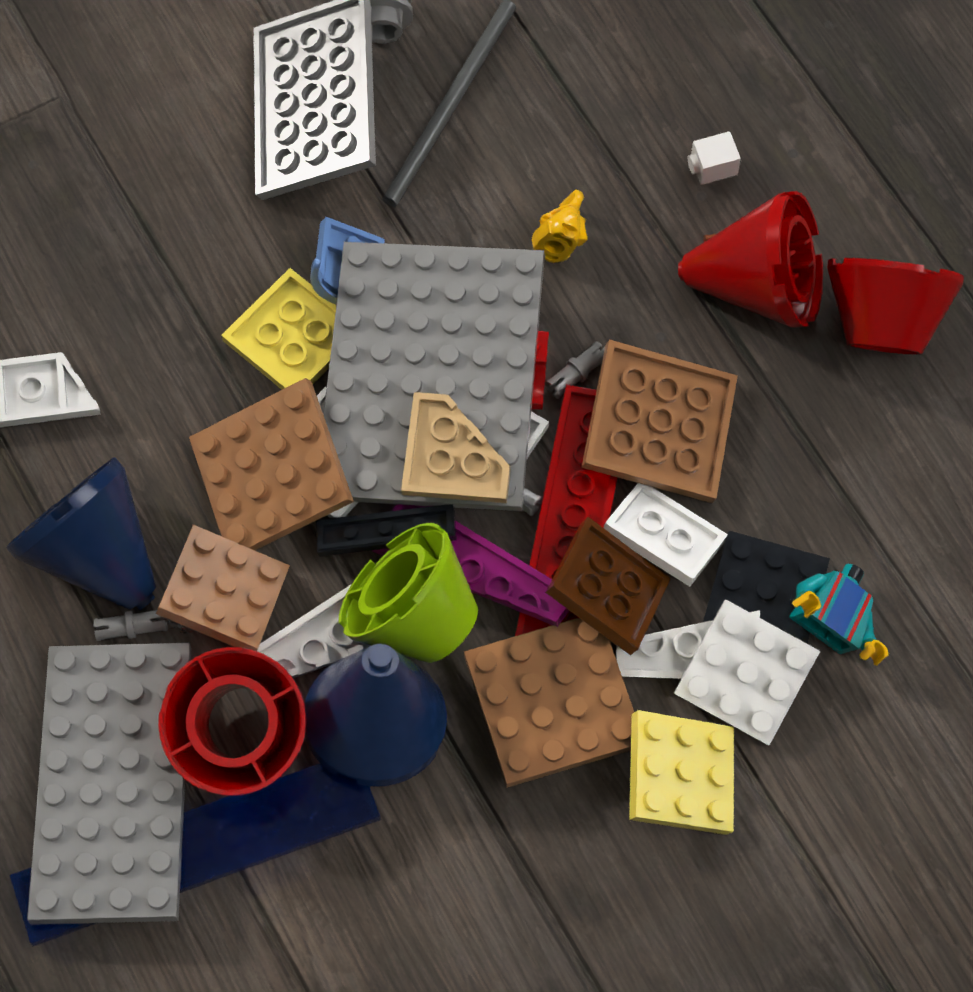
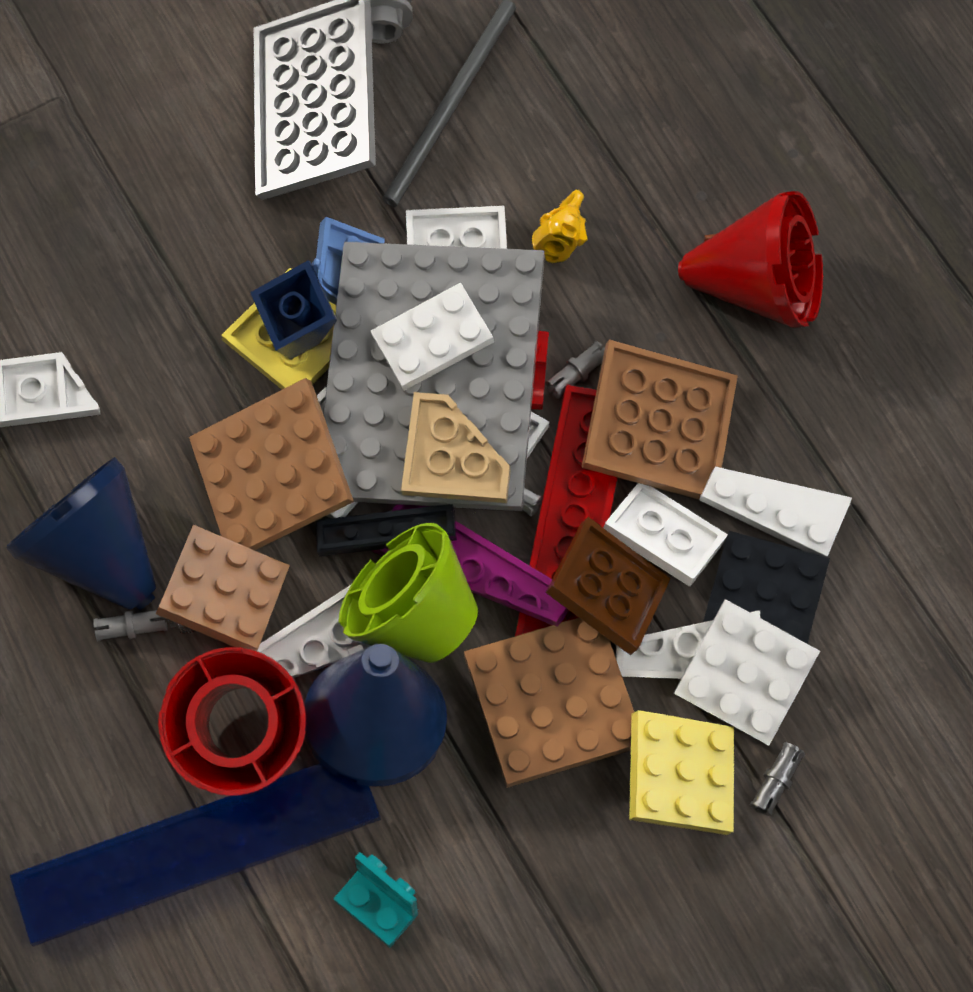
light grey plate [28,643,192,924] -> none
white brick [688,131,741,185] -> none
torso [789,564,888,666] -> none
red cone [827,258,964,355] -> none
none -> dark blue slope [250,260,337,360]
none -> teal bracket [333,852,418,948]
none -> white plate [371,283,494,391]
none -> white plate [406,206,507,249]
none -> white wing [699,467,852,557]
none -> flat silver pin [750,742,805,816]

